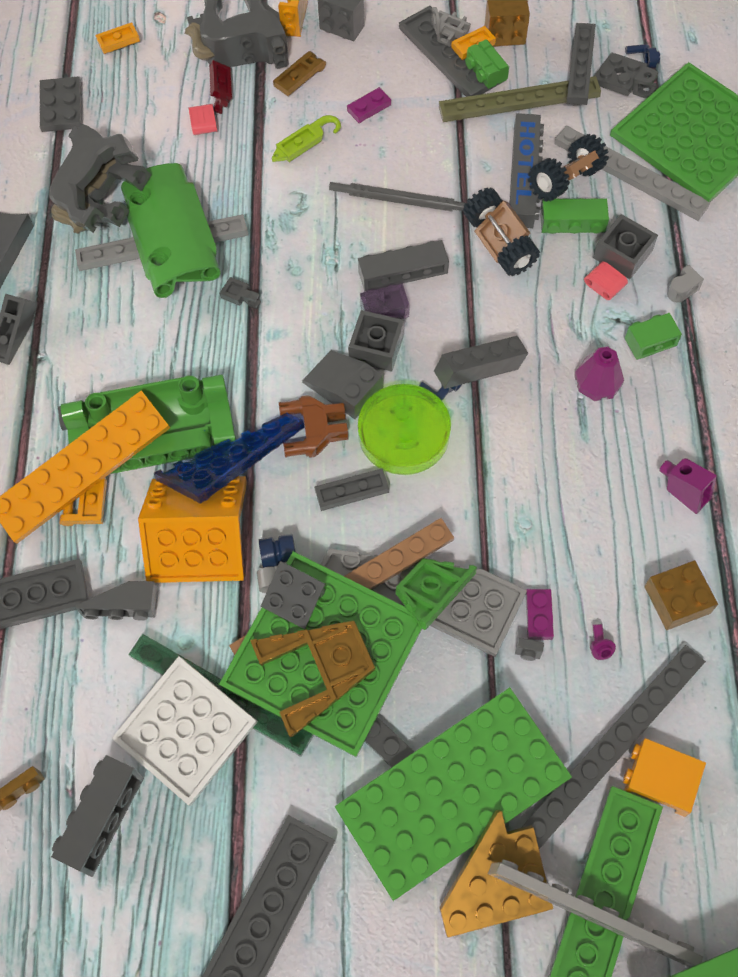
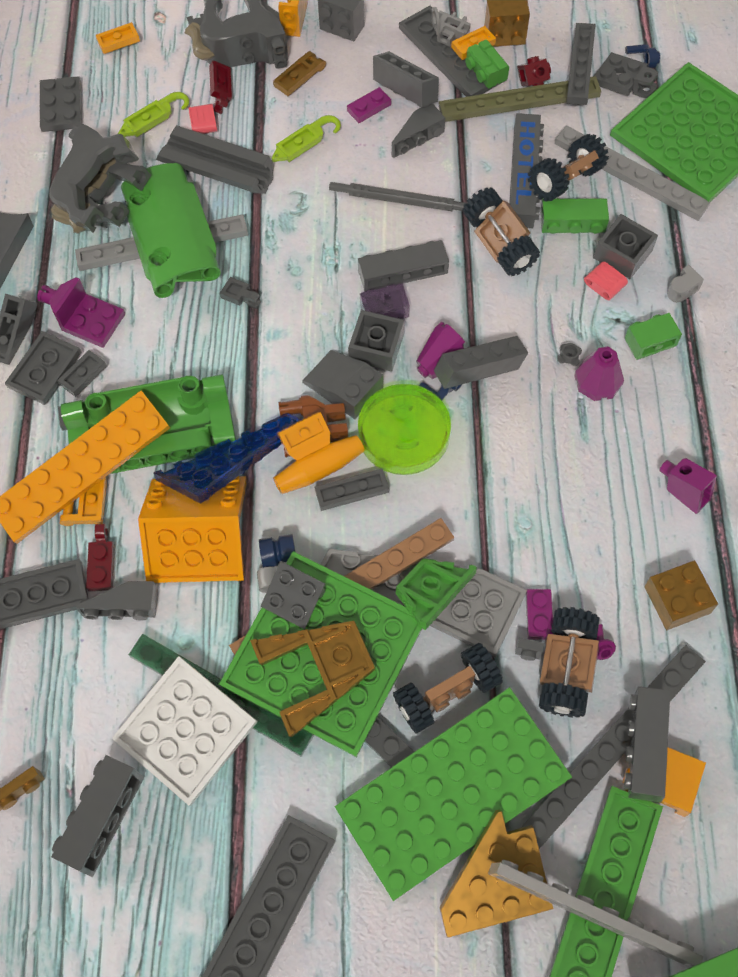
none -> dark grey plate [5,331,82,405]
none -> magenta plate [37,277,125,348]
none -> dark grey plate [57,350,107,397]
none -> dark red plate [86,524,115,591]
none -> lime plate [118,92,189,137]
none -> dark grey piece [156,125,273,194]
none -> light orange plate [273,412,365,494]
none -> dark grey brick [373,51,439,107]
none -> dark grey slope [391,103,445,158]
none -> black plate [393,643,503,734]
none -> magenta cone [416,322,469,379]
none -> dark red brick [517,56,551,86]
none -> plate [539,607,600,718]
none -> dark grey plate [557,343,582,366]
none -> dark grey brick [624,686,670,803]

